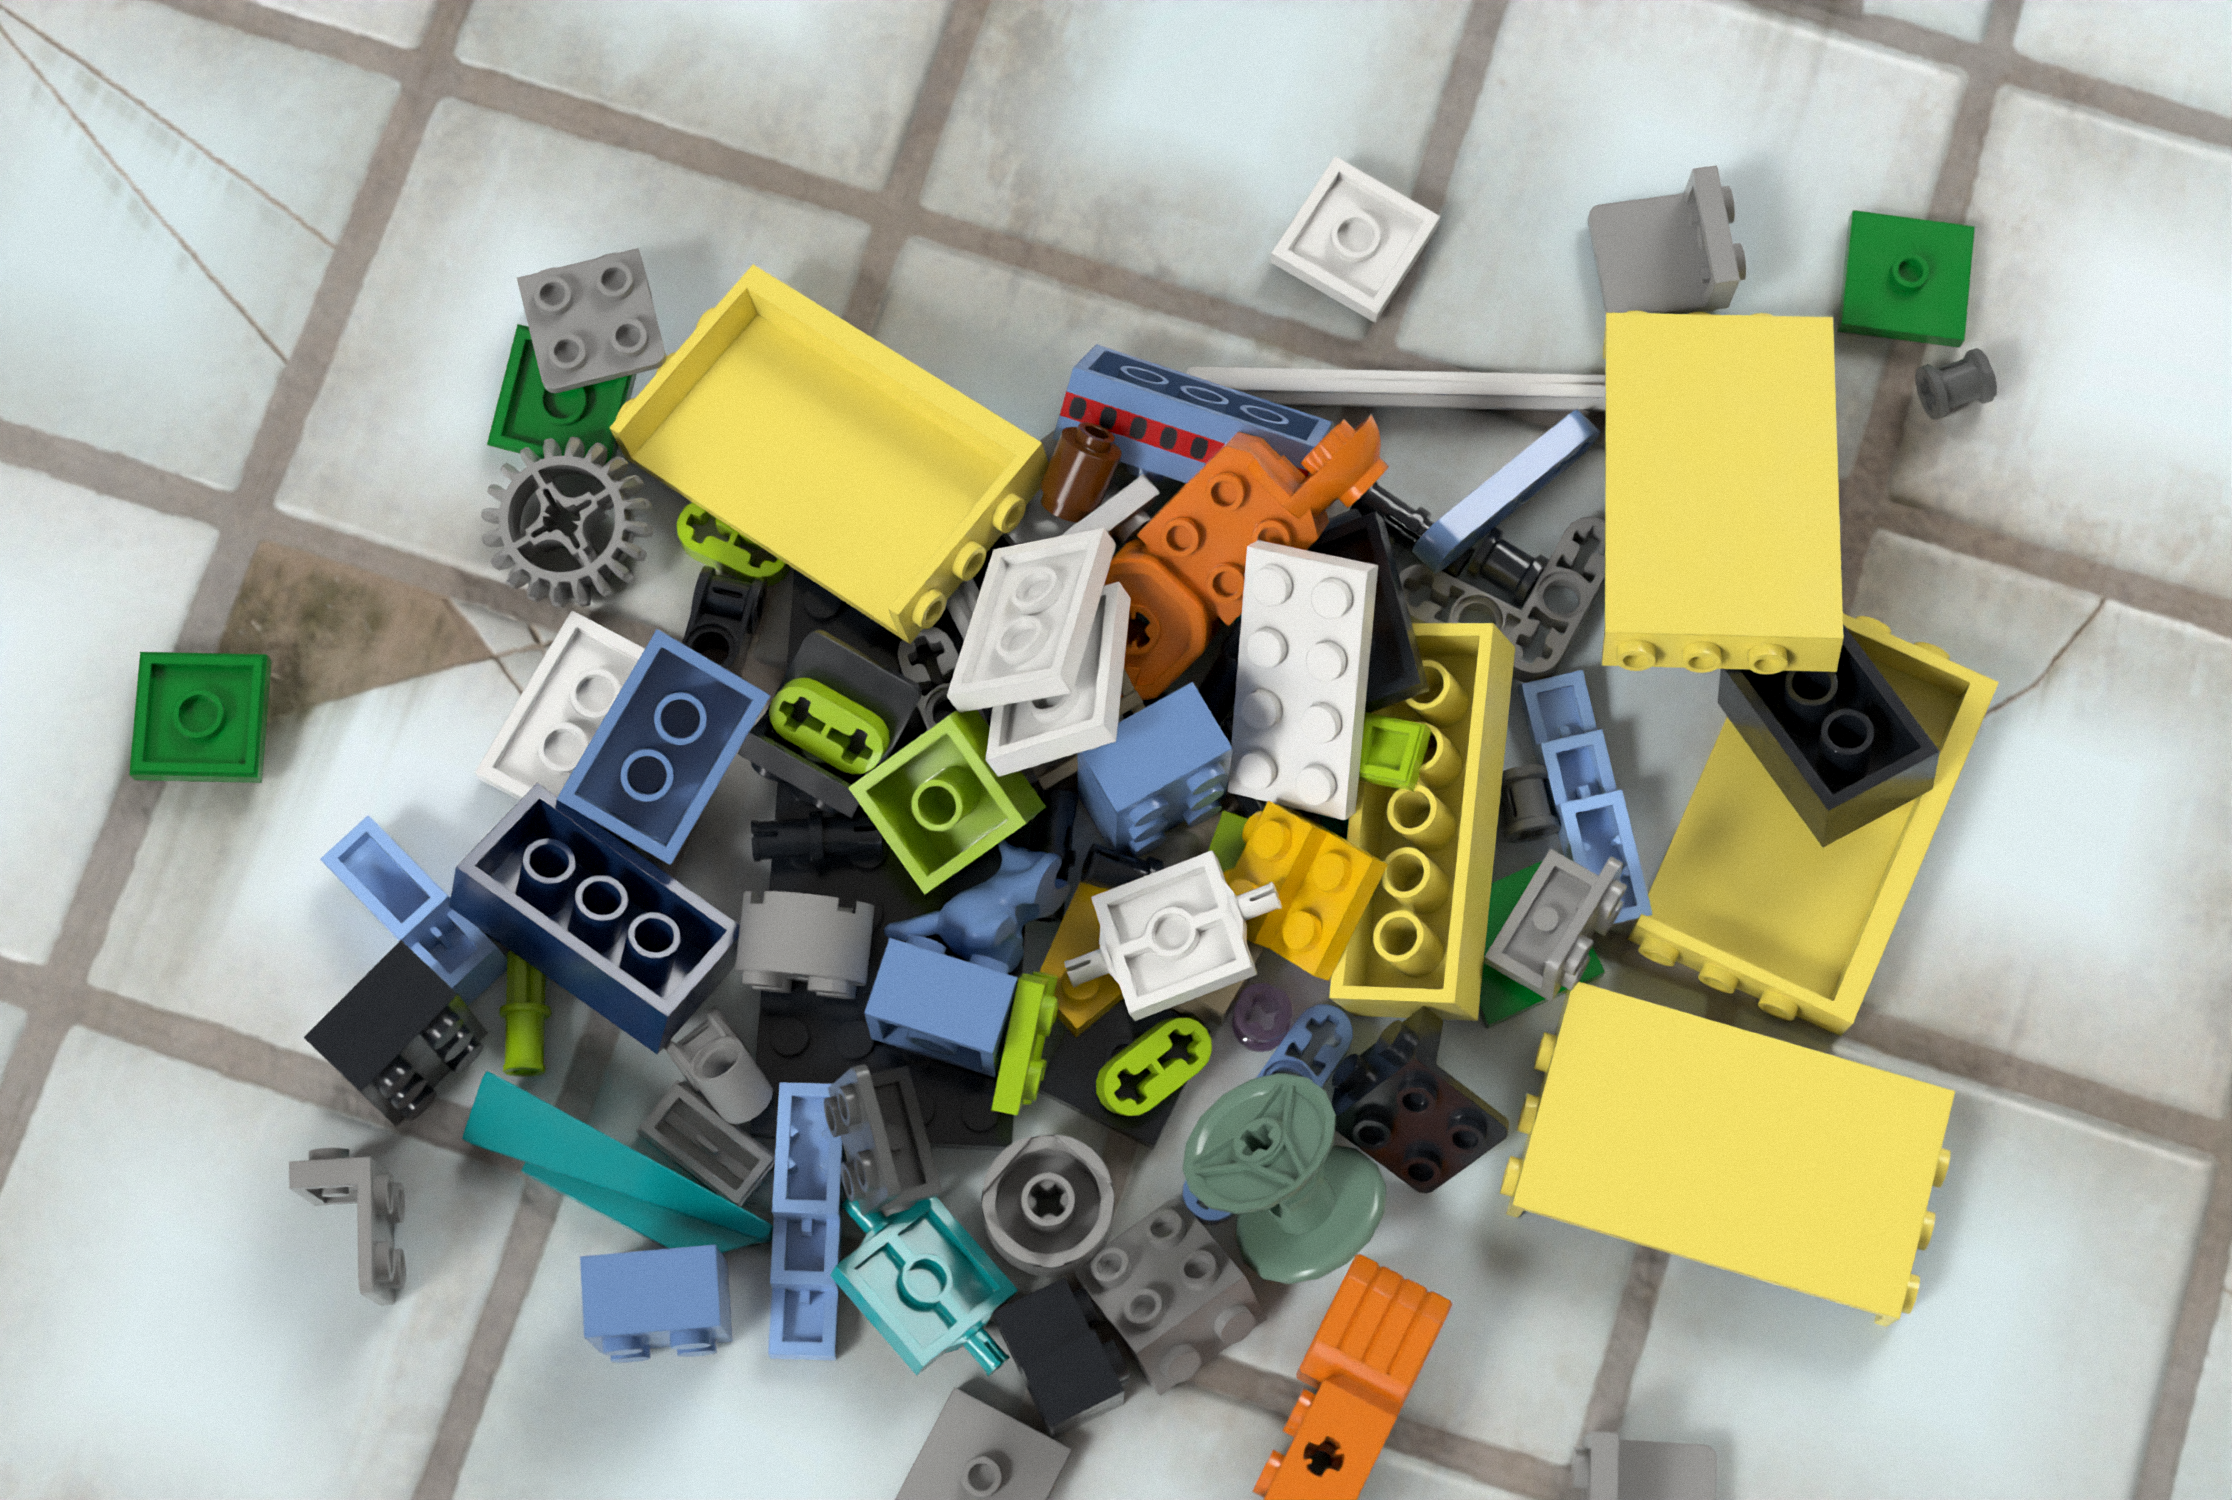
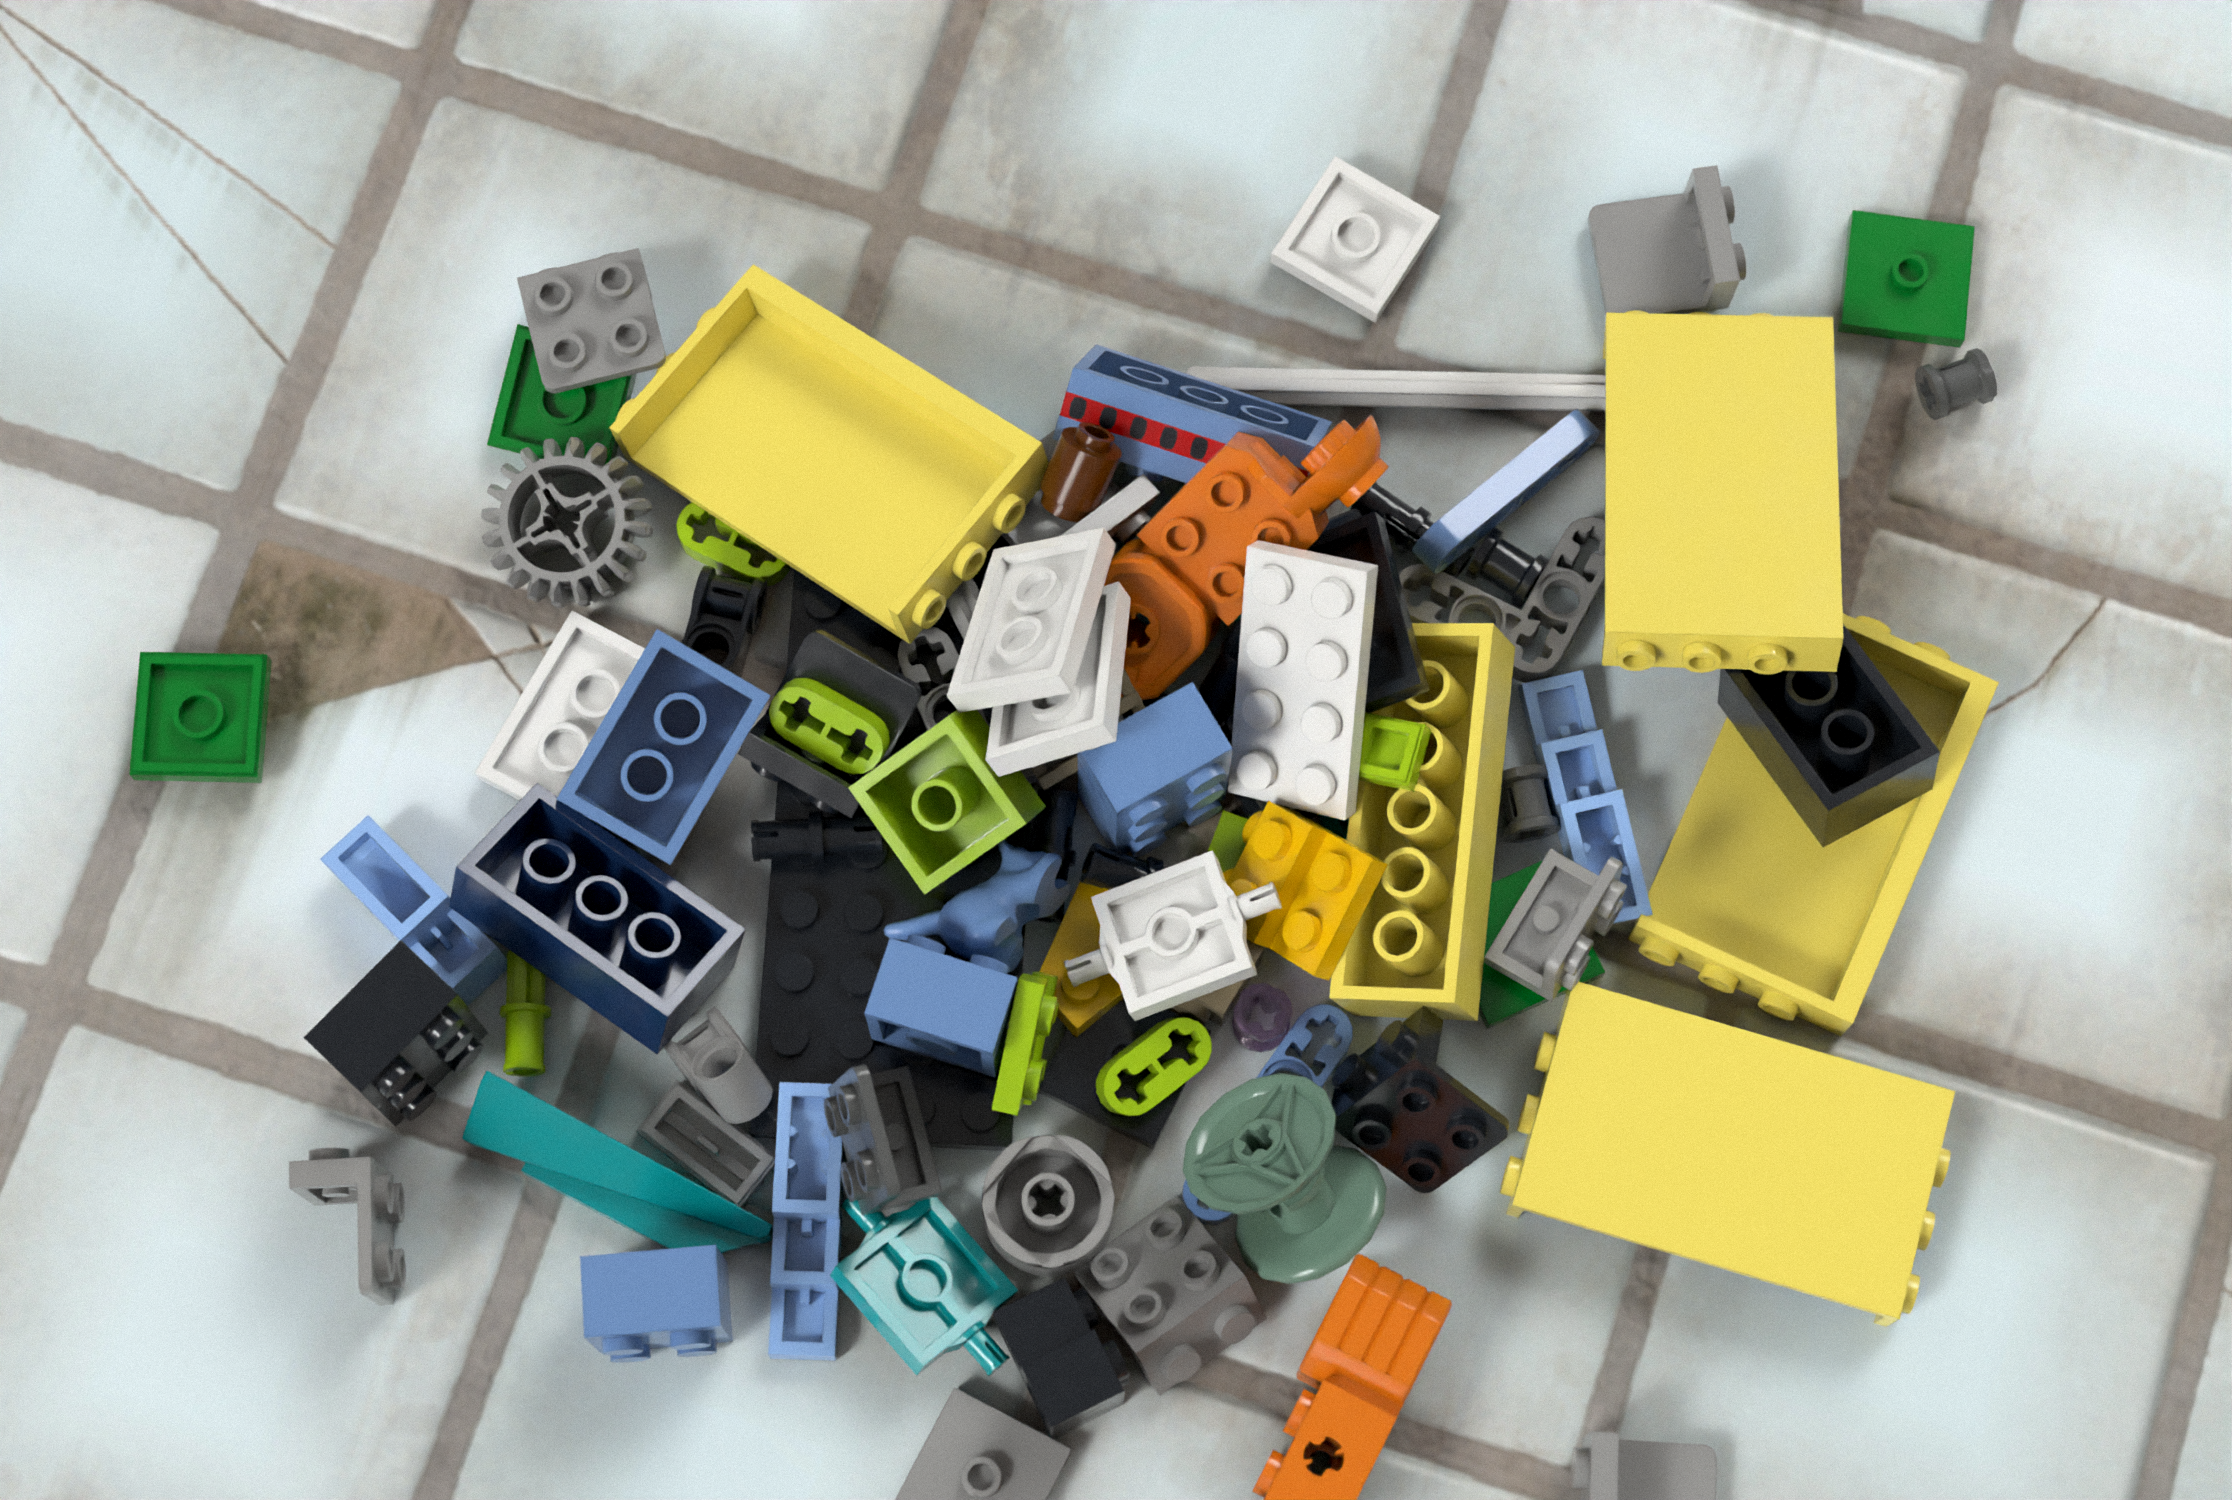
light grey brick [735,891,875,999] -> none

